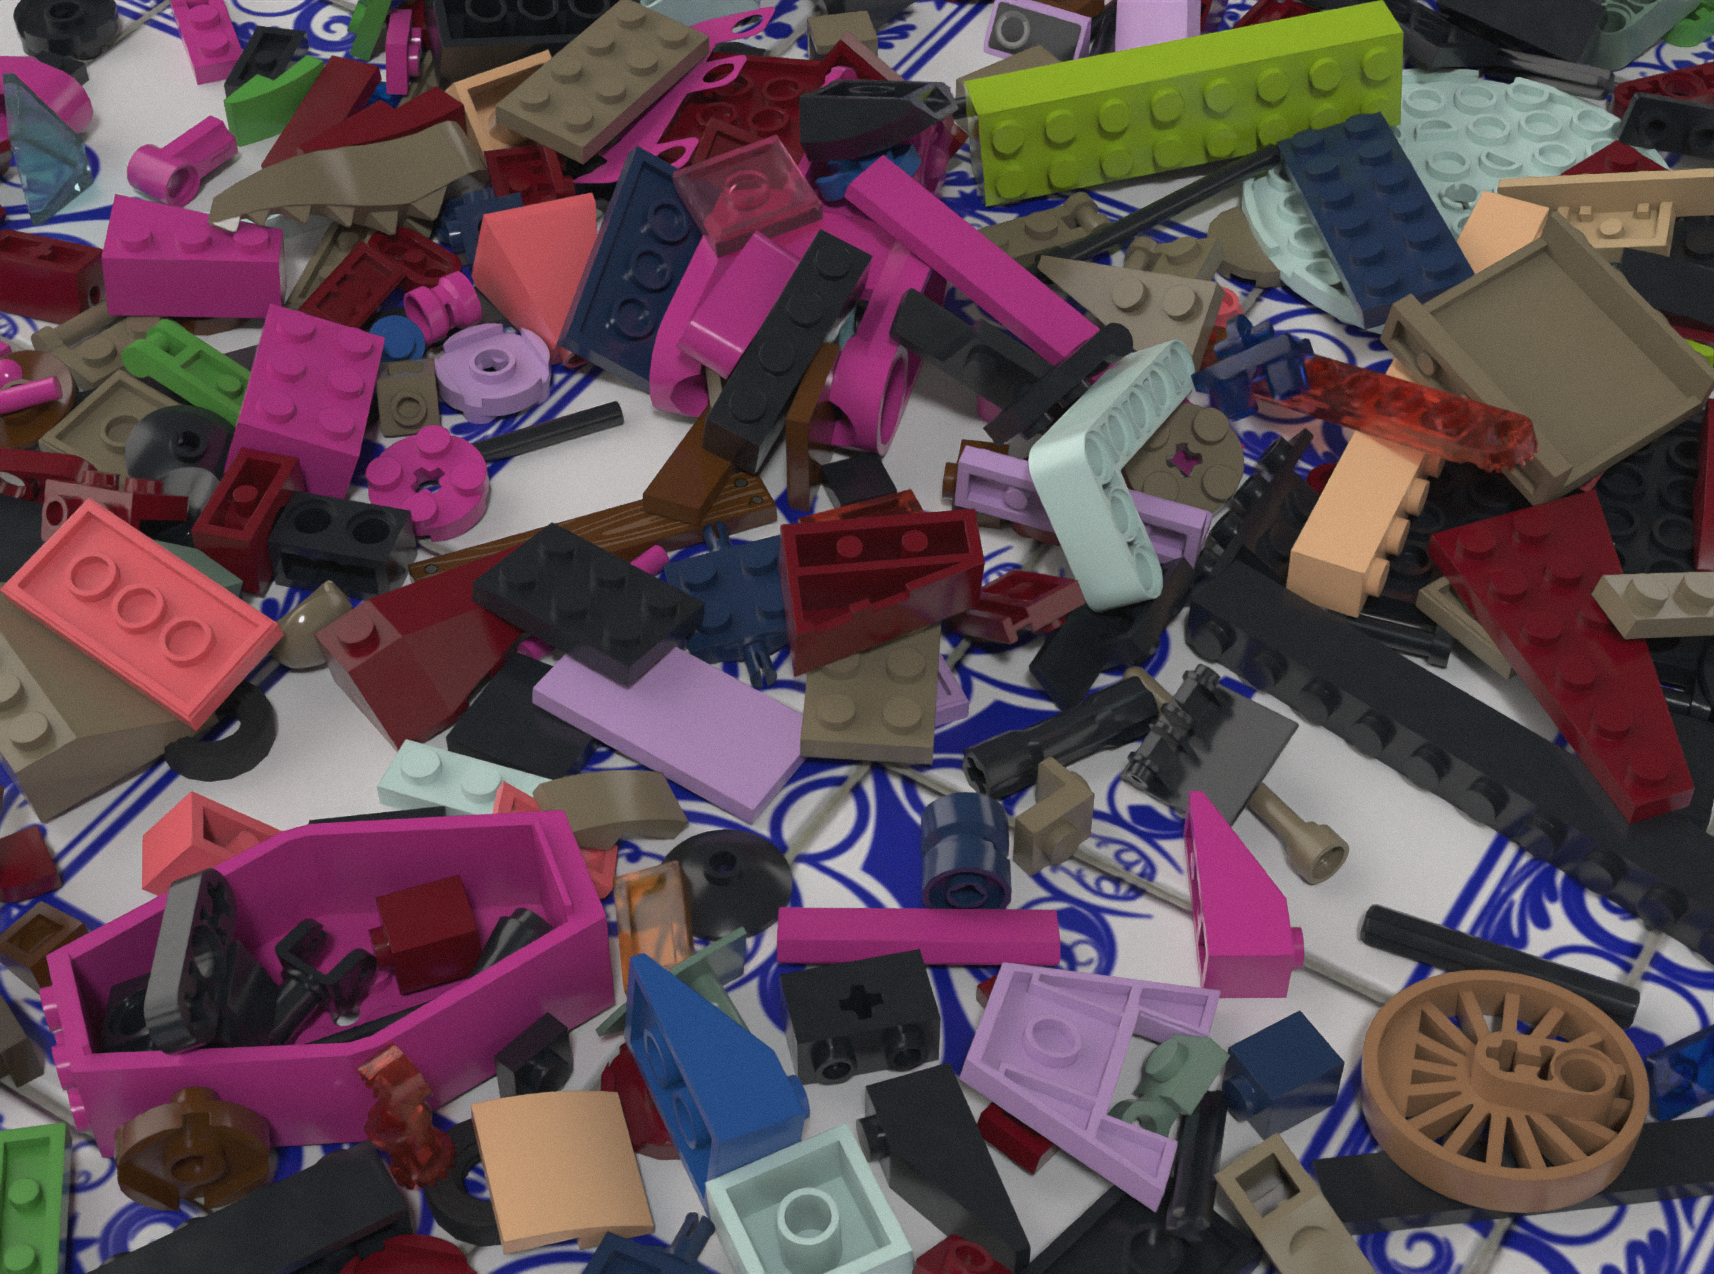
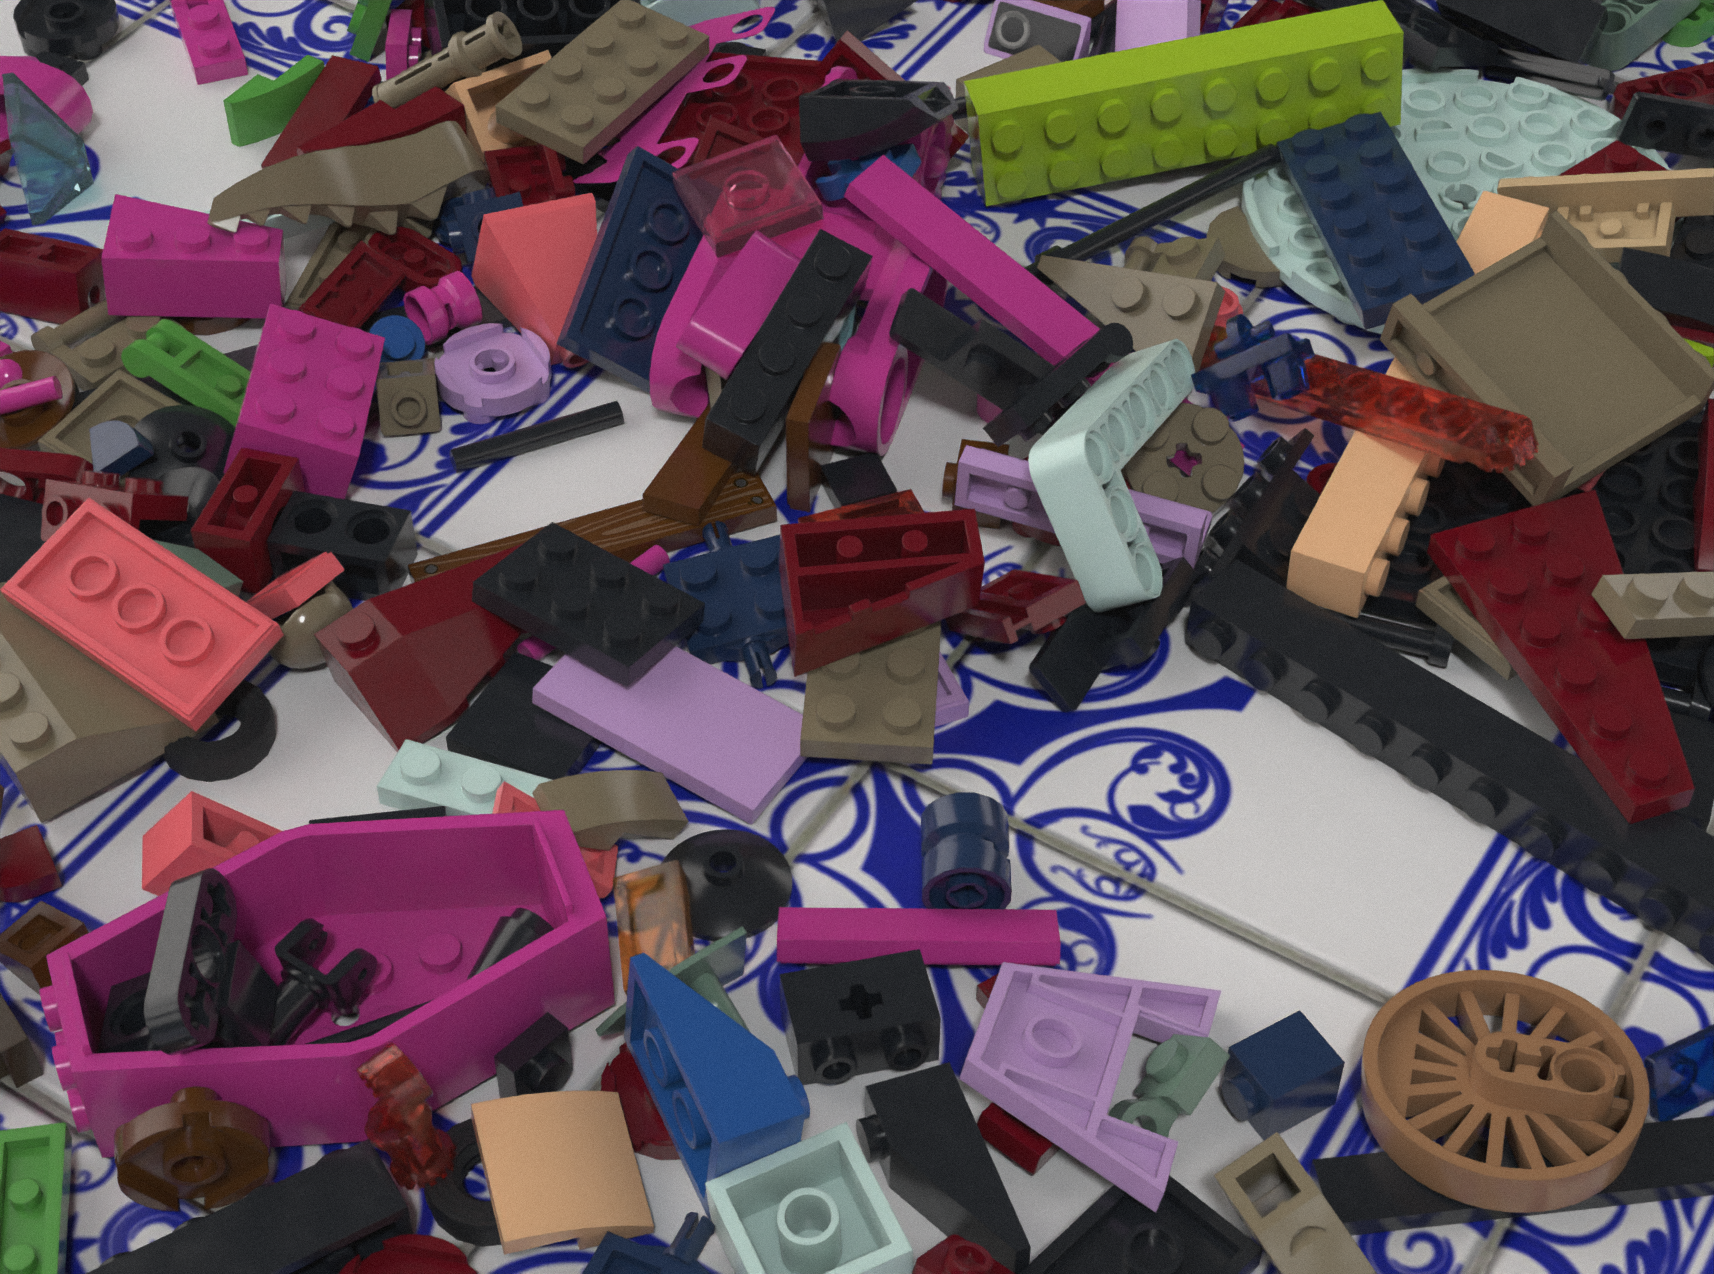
dark pink piece [127,115,238,208] -> none
black plate [224,26,309,98] -> none
dark pink plate [366,425,490,542] -> none
dark red brick [368,874,481,995] -> none
dark tan panel [807,10,878,61] -> none
black axle [962,676,1160,800] -> none
dark tan plate [978,192,1112,267] -> none
dark tan bracket [1013,756,1095,877] -> none
black hinge [1119,664,1299,827] -> none
dark tan piece [1123,666,1349,884] -> none
black axle [1165,1090,1228,1245] -> none
dark pink slope [1183,791,1304,998] -> none
black axle [1360,904,1640,1029] -> none
none -> tile [89,420,154,477]
none -> coral tile [246,552,345,619]
none -> dark tan pin [372,11,522,109]

